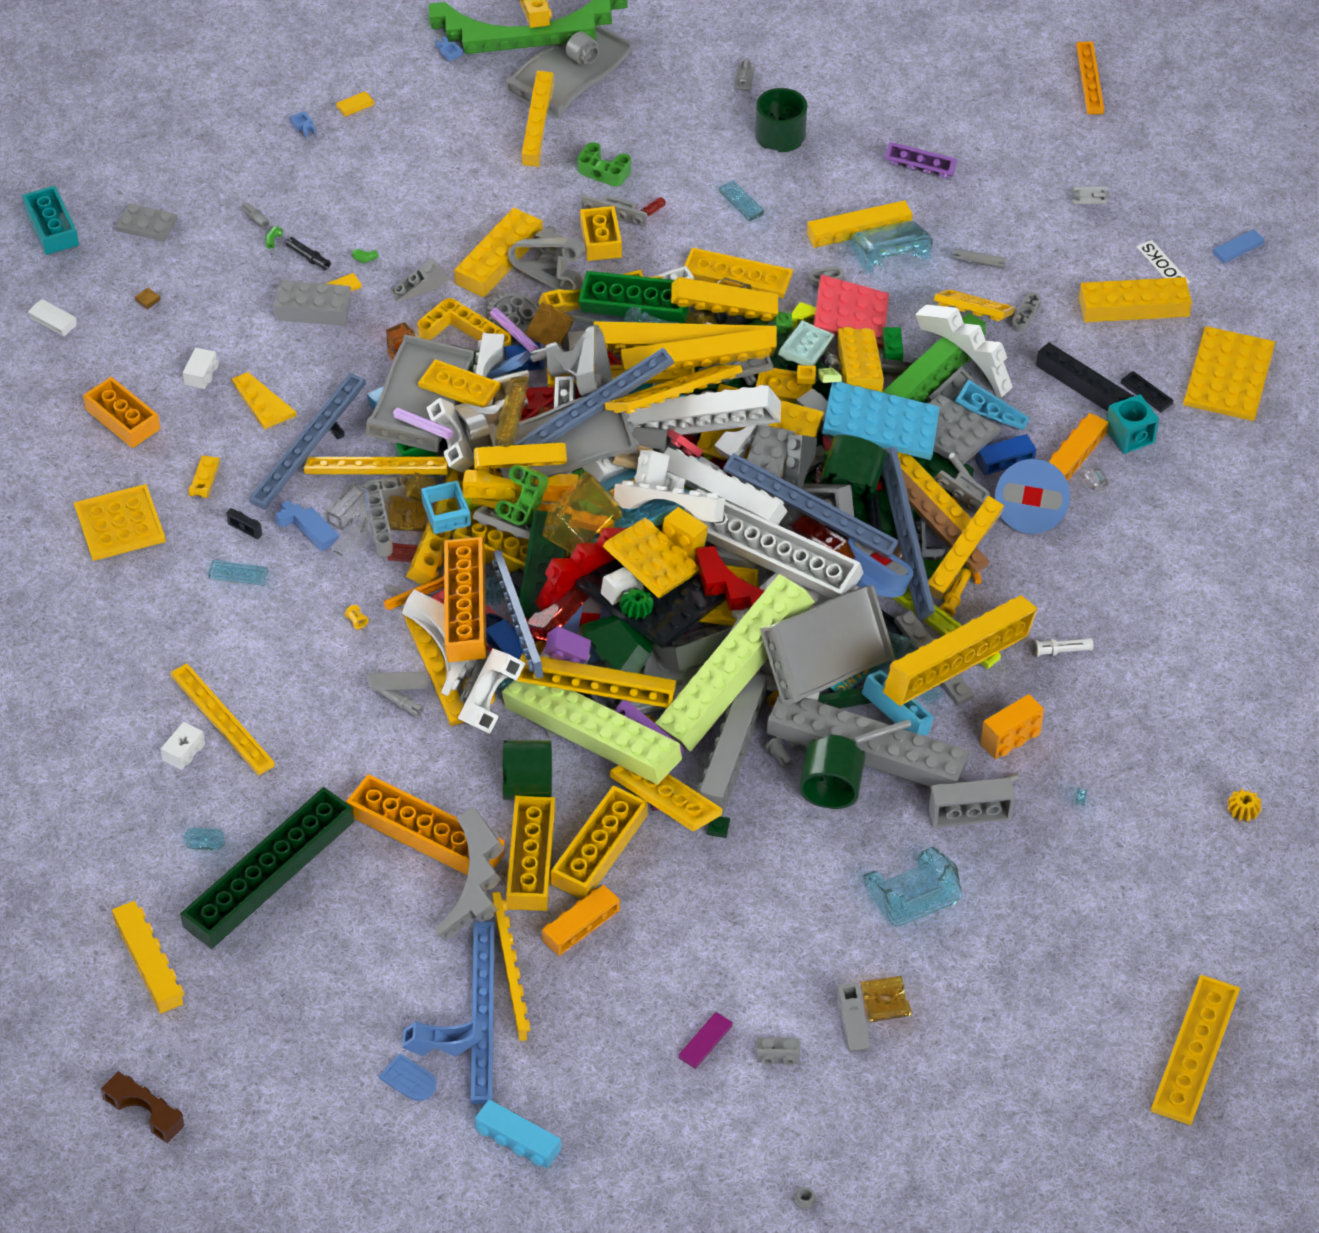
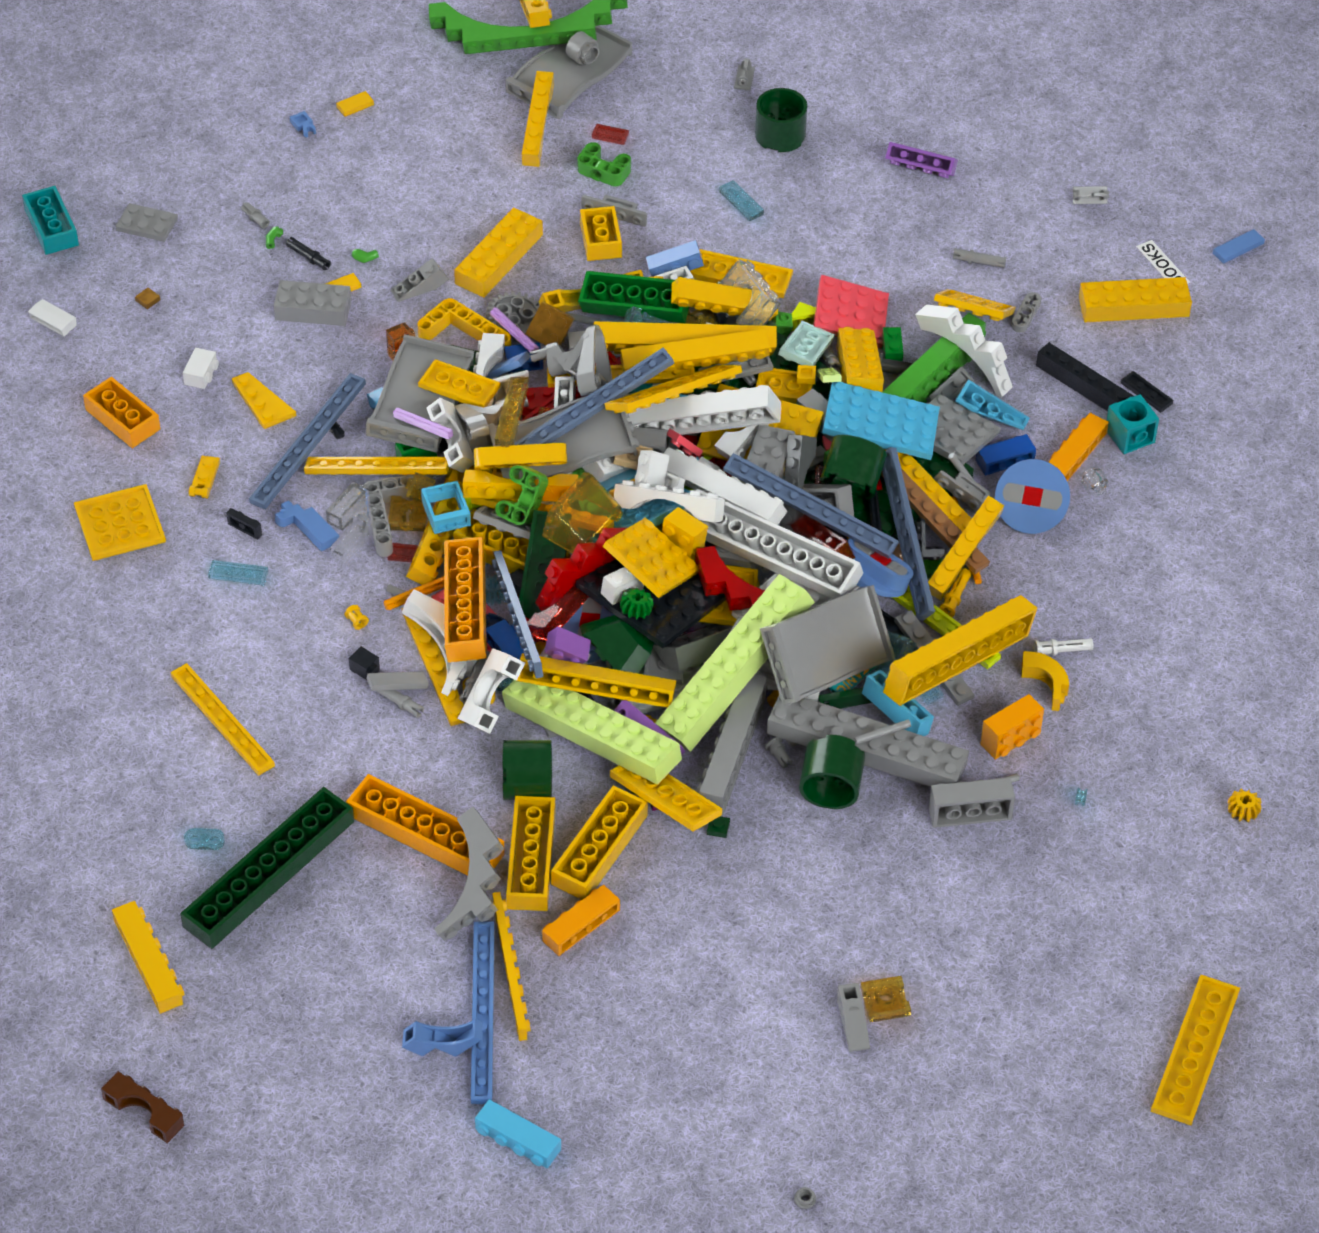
white brick [161,722,205,770] -> none
medium blue window [379,1054,436,1101] -> none
medium blue plate [435,36,463,61] -> none
light grey connector [508,225,585,290] -> none
clear red axle [640,197,666,218] -> none
magenta tile [679,1012,733,1069] -> none
light grey bracket [757,1037,800,1066] -> none
yellow brick [807,200,913,248] -> none
light grey plate [809,266,844,287] -> none
clear light blue windscreen [851,221,933,274] -> none
clear light blue windscreen [863,846,962,927] -> none
light orange plate [1076,41,1104,115] -> none
yellow plate [1183,326,1276,421] -> none
none -> black brick [348,646,380,680]
none -> clear red tile [592,124,629,145]
none -> brick [646,240,704,277]
none -> clear arch [719,259,781,326]
none -> yellow arch [1021,651,1069,711]

